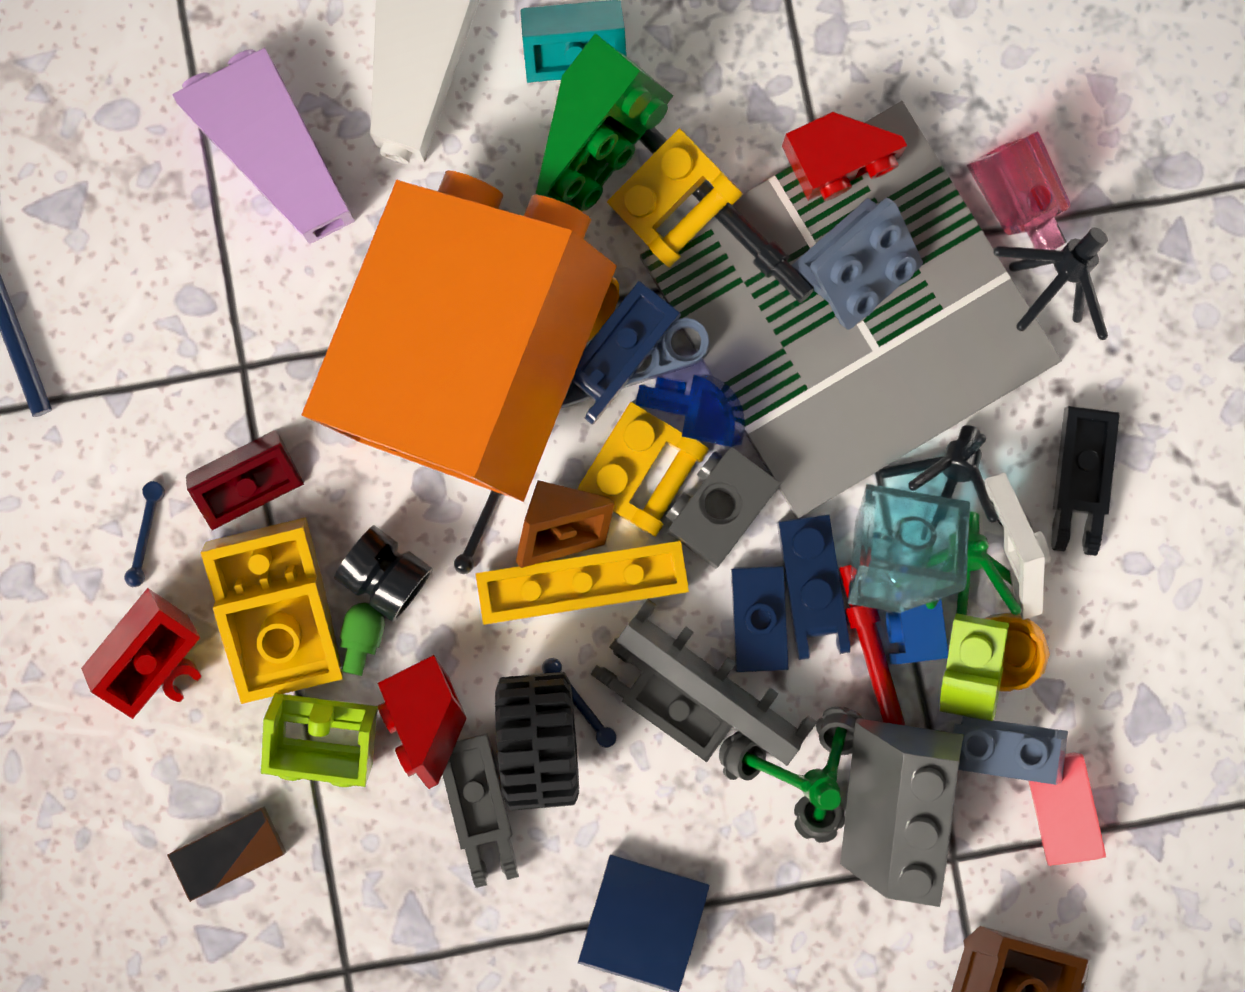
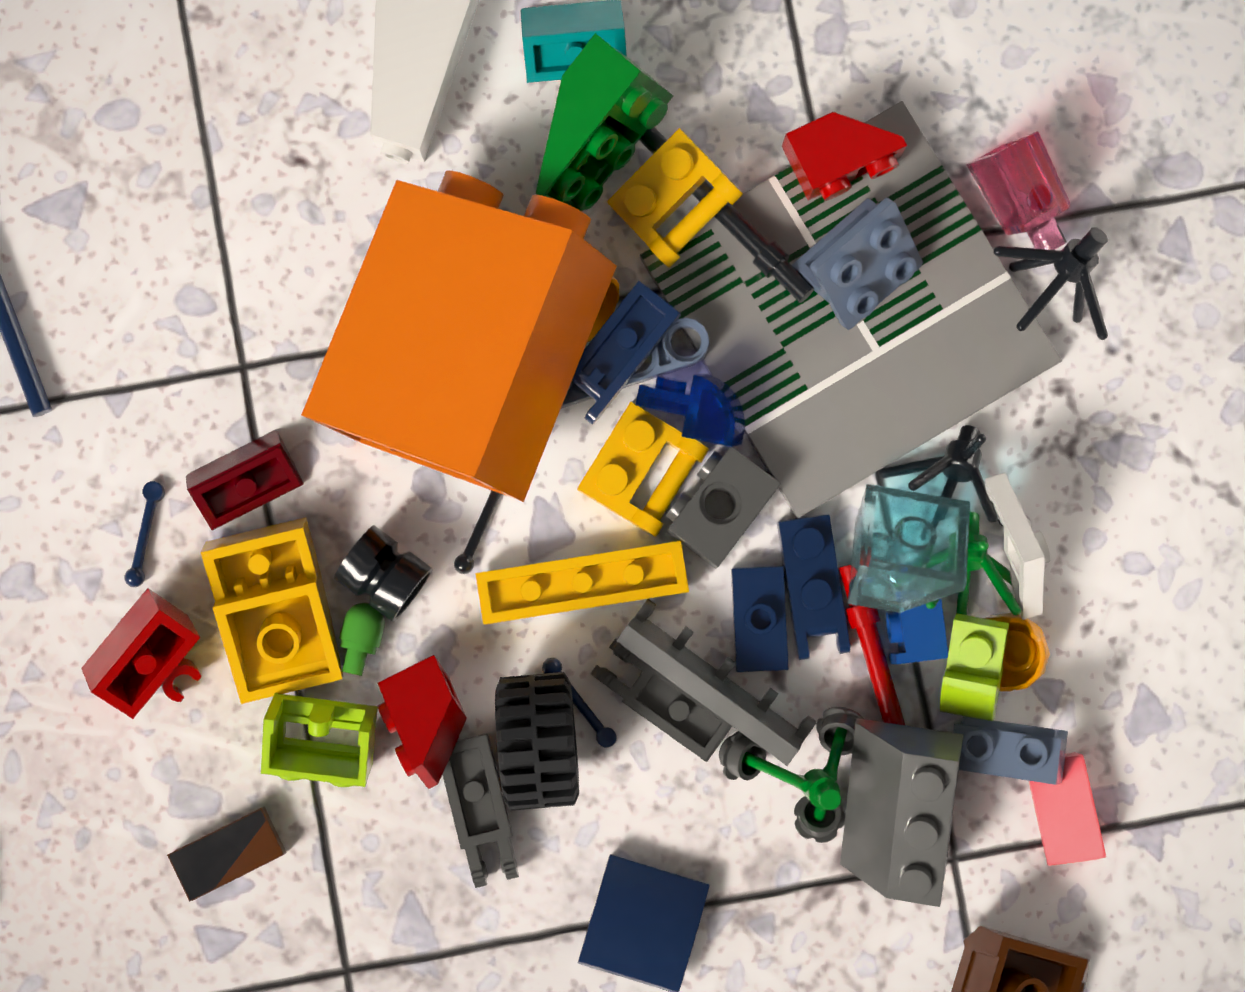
lavender slope [172,48,355,244] -> none
dark orange slope [516,480,615,568] -> none
black hinge [1051,406,1120,556] -> none

